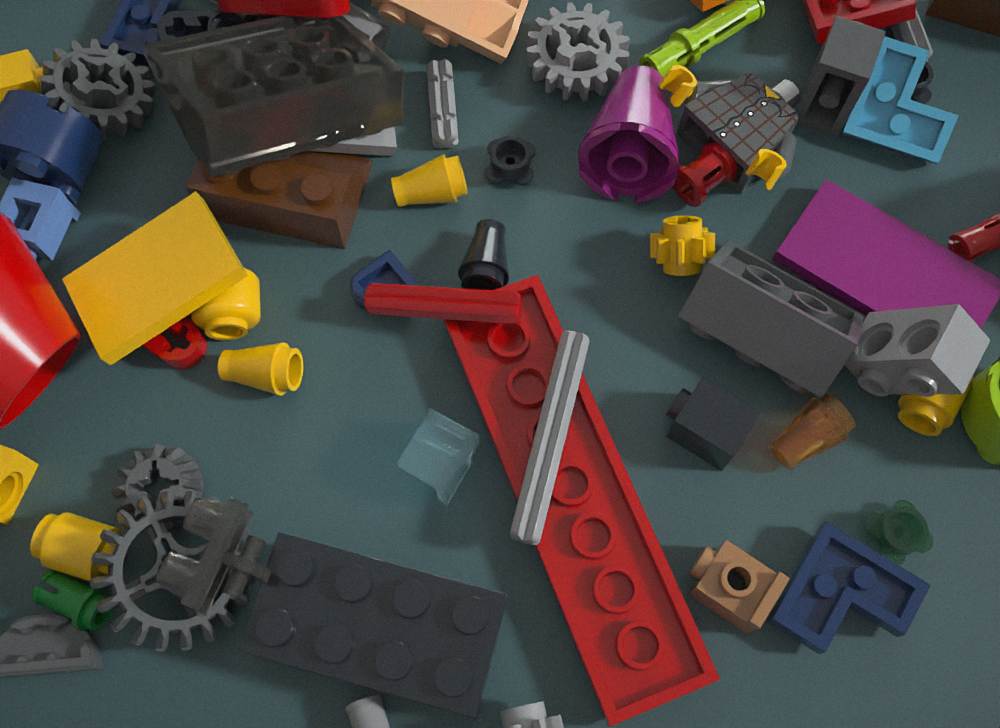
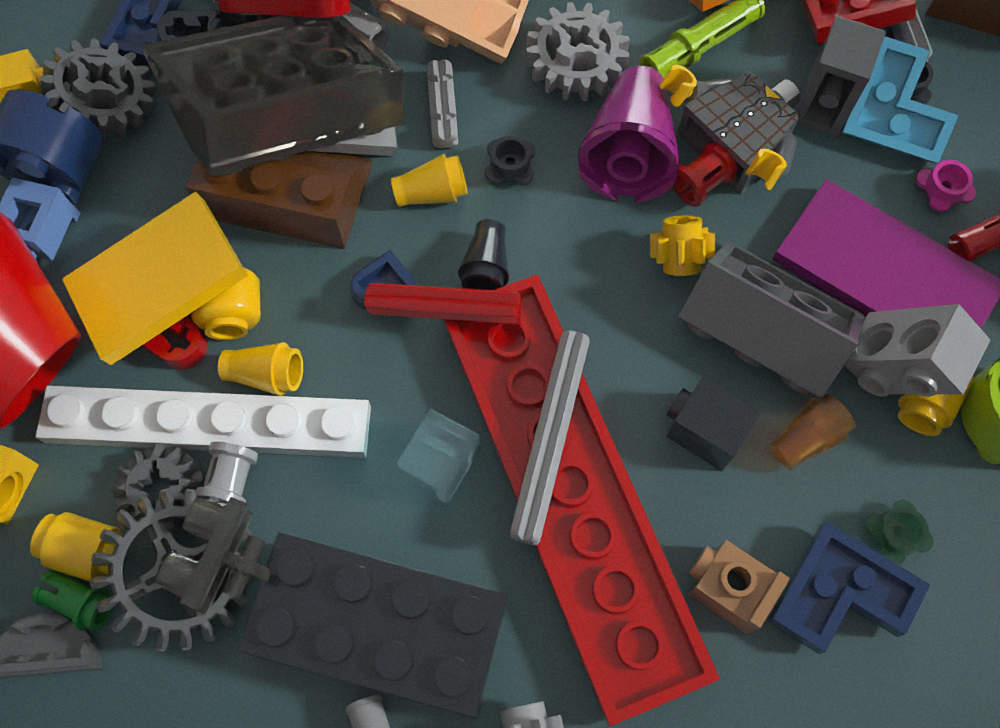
none -> white plate [36,386,371,458]
none -> light grey bush [196,441,258,510]
none -> dark pink plate [916,160,976,212]

